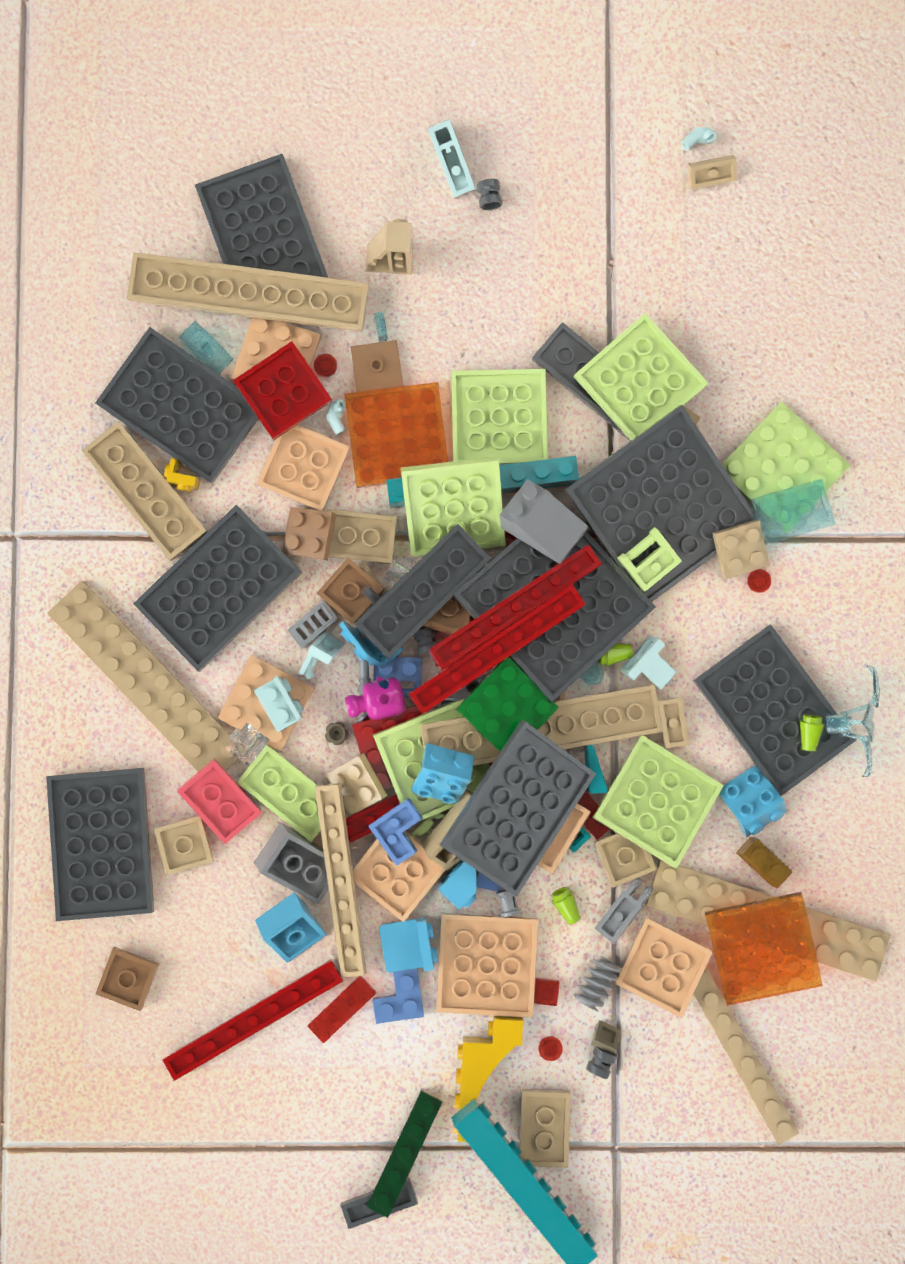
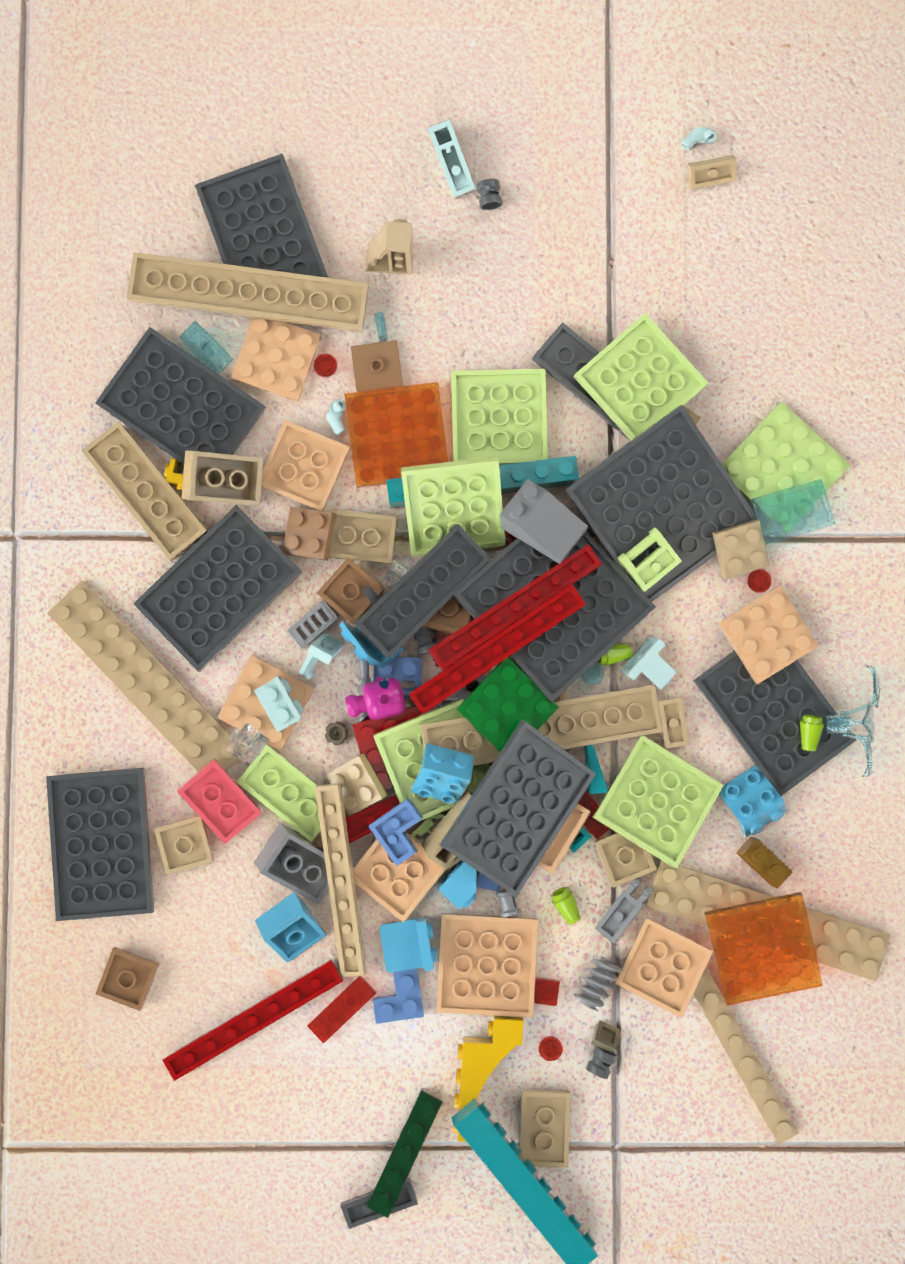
red plate [233,341,333,440] -> none
none -> tan brick [182,451,263,506]
none -> light nougat plate [718,585,819,684]

